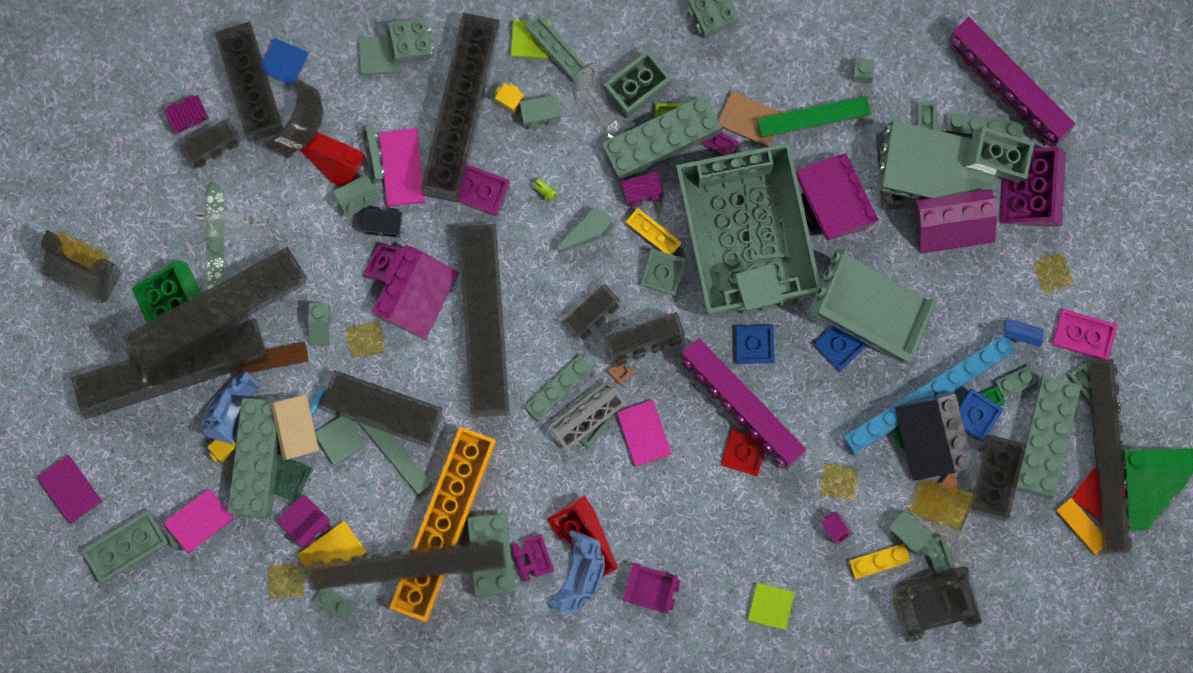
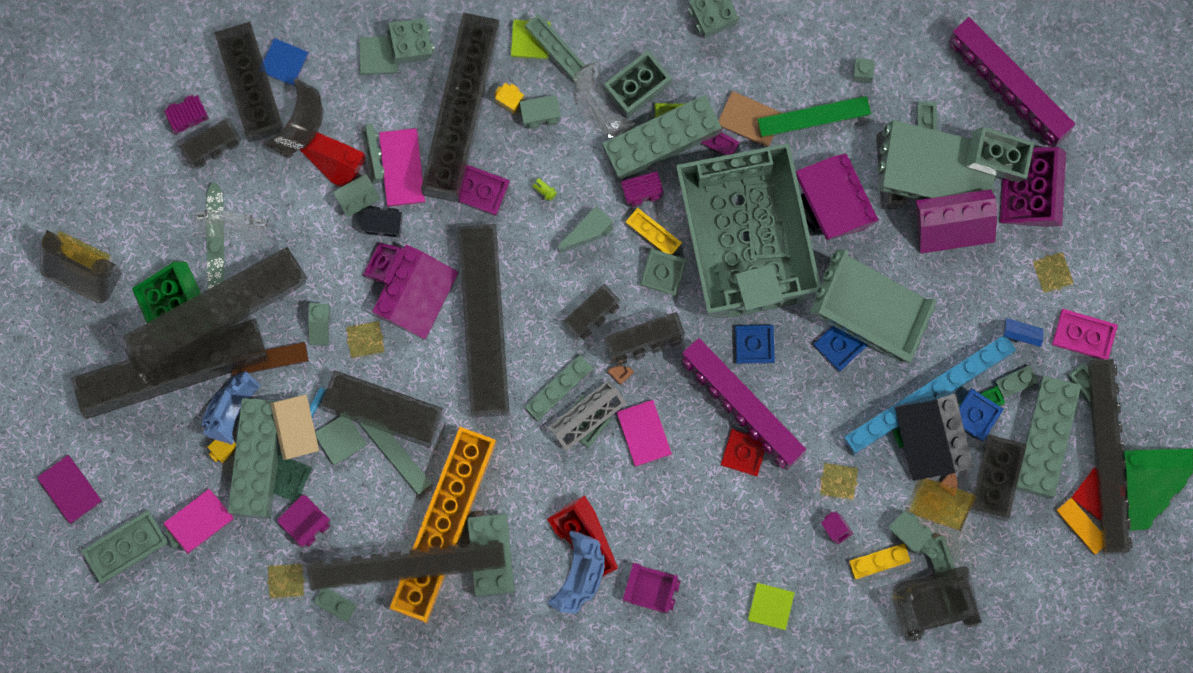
yellow tile [297,521,367,587] -> none
magenta plate [510,534,554,582] -> none
sand green plate [946,112,1024,139] -> none

